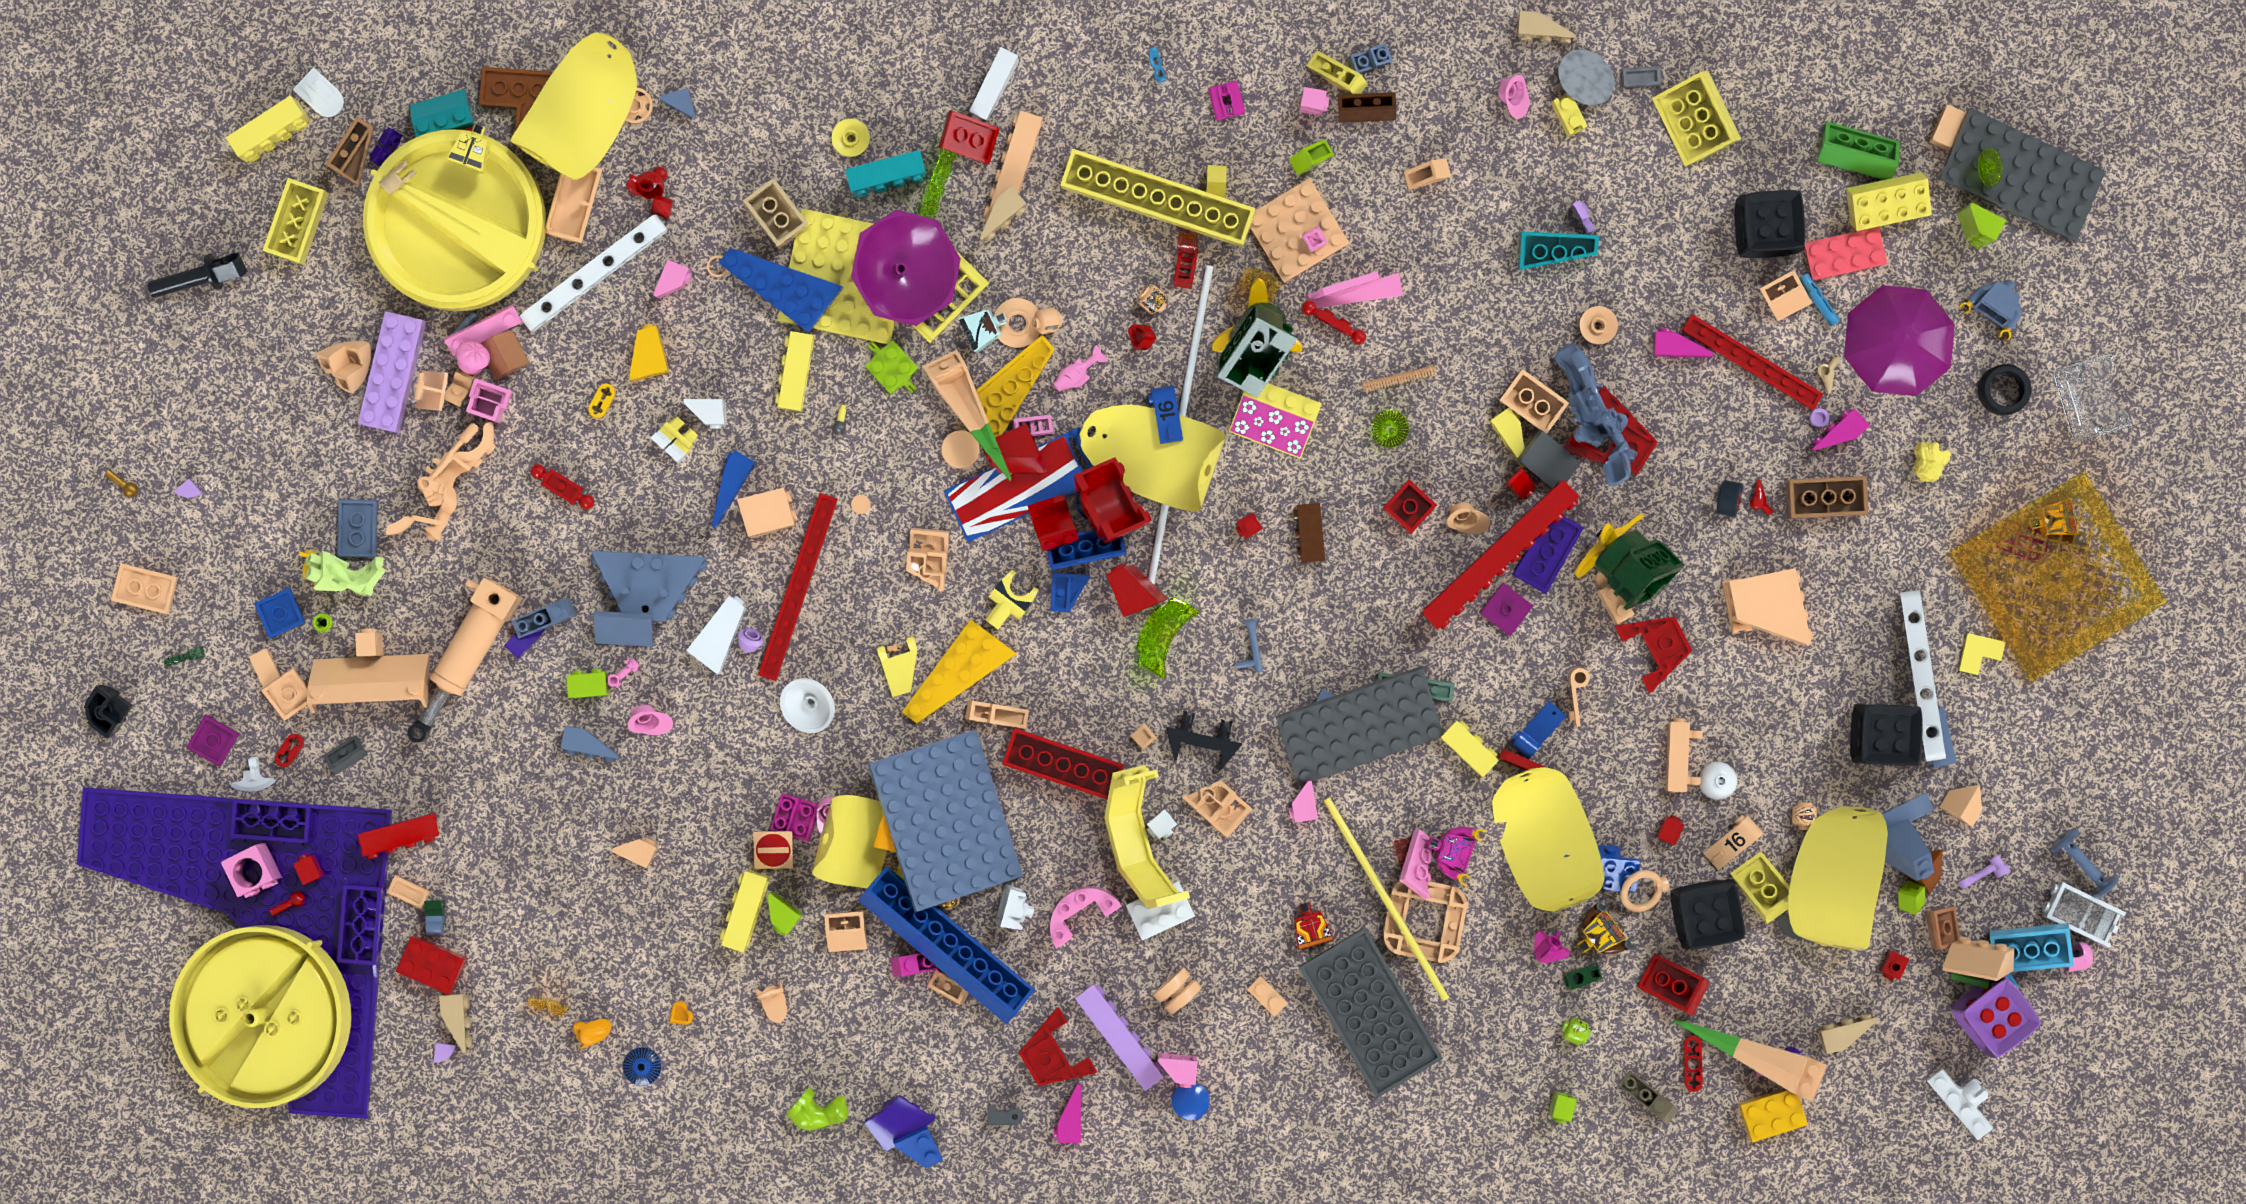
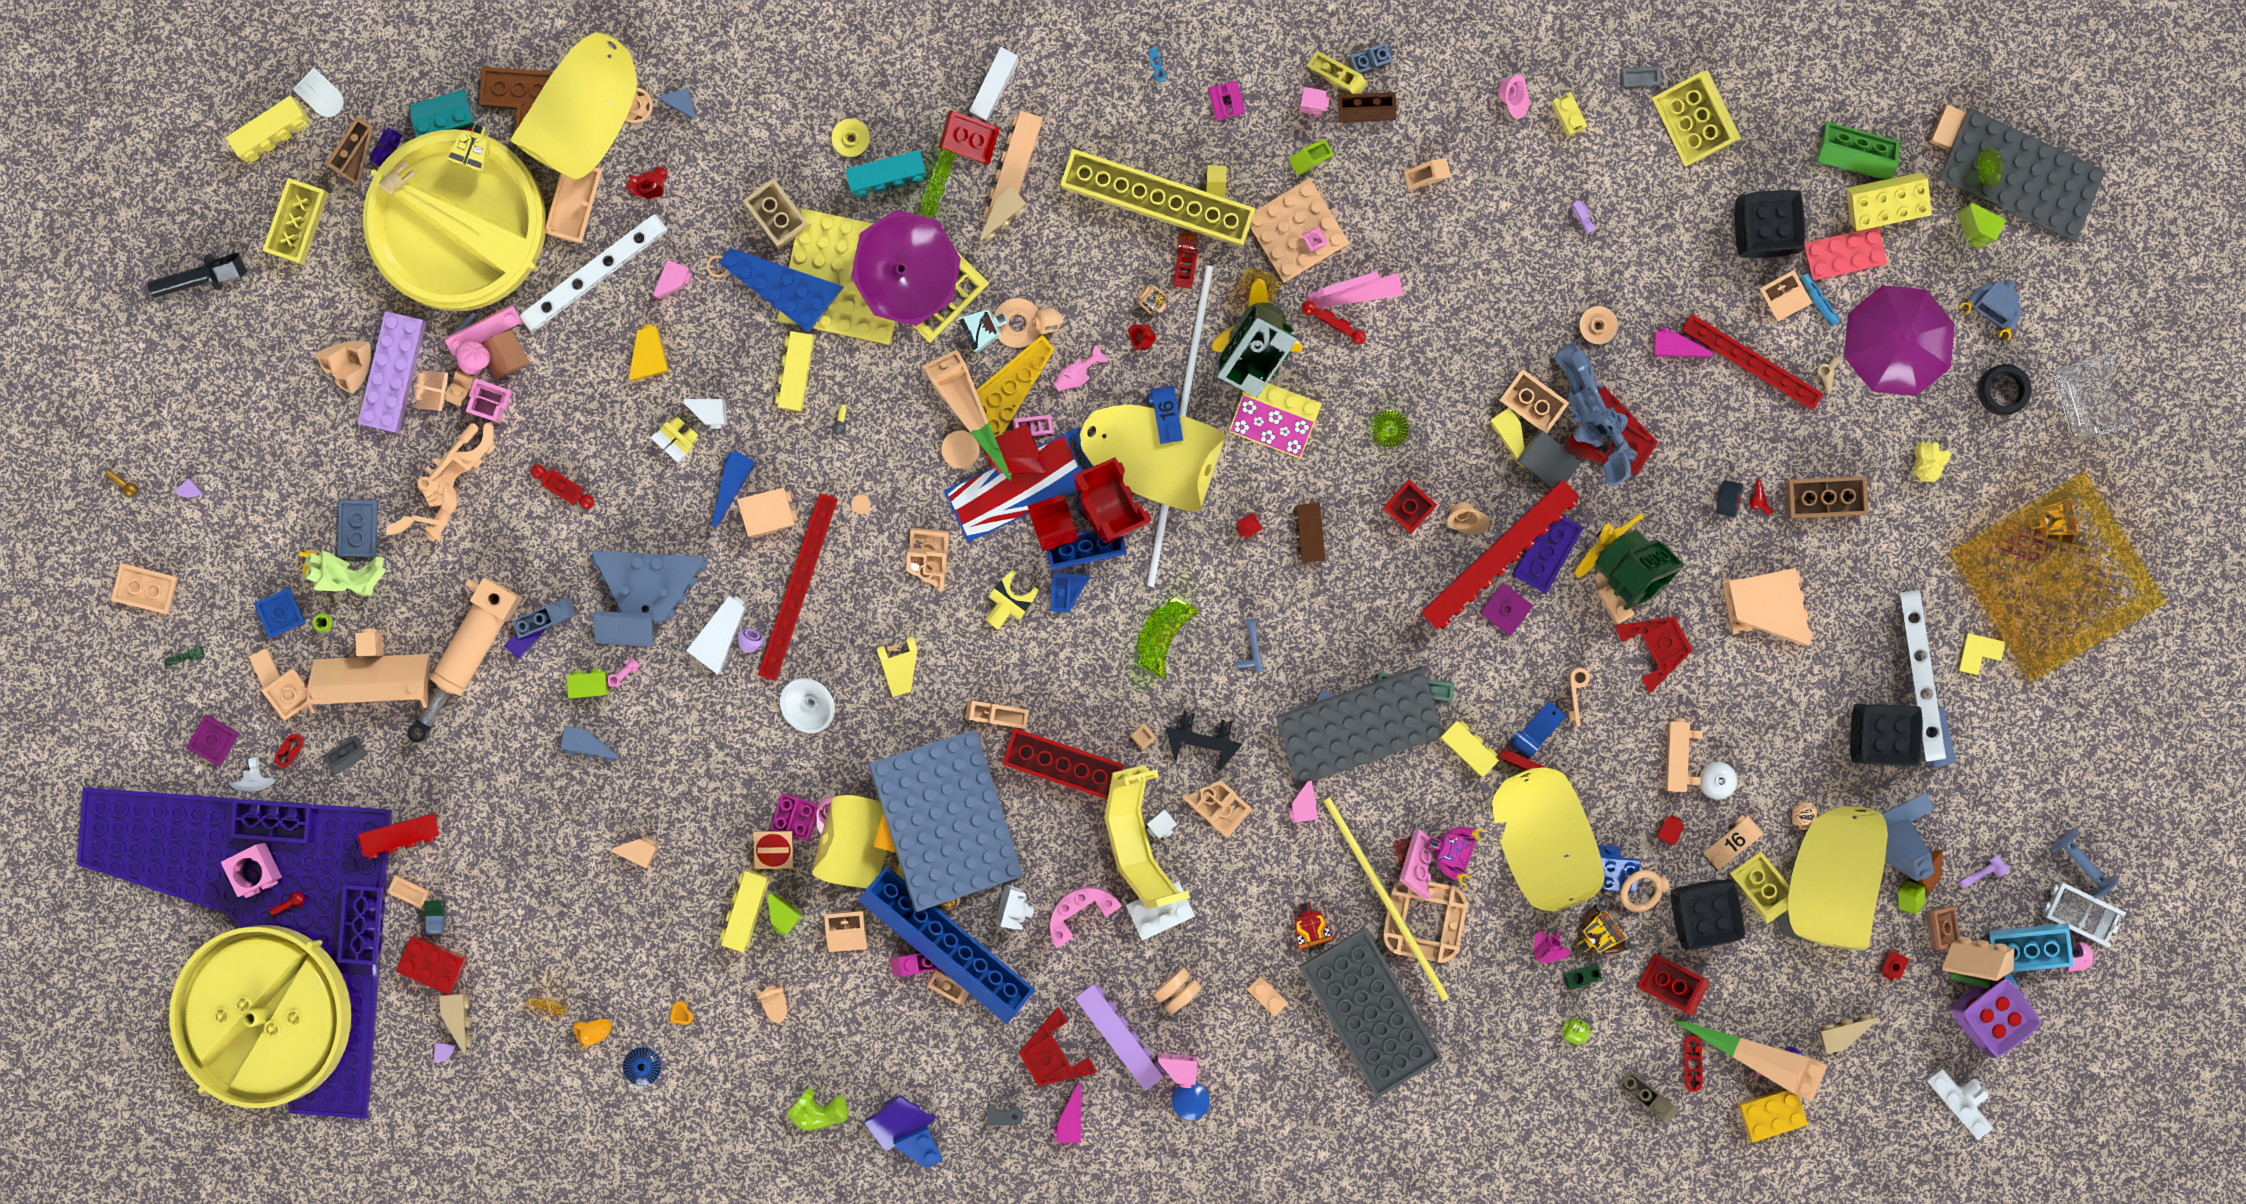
black brick [84,685,133,739] -> none
red brick [293,853,325,885] -> none
yellow beam [589,384,616,418] -> none
bright pink piece [627,705,673,735] -> none
red tile [651,194,674,219] -> none
lime plate [865,340,919,394] -> none
yellow wing [902,620,1017,723] -> none
red slope [1106,563,1167,617] -> none
light nougat piece [1363,365,1437,392] -> none
red slope [1504,468,1536,500] -> none
tan slope [1517,11,1576,44] -> none
teal wedge [1518,231,1599,270] -> none
lime brick [1548,1091,1577,1124] -> none
flat silver sticker [1558,49,1615,105] -> none
lavender tile [1809,408,1829,428] -> none
dark pink slope [1810,408,1870,452] -> none
light nougat slope [1939,784,1982,827] -> none

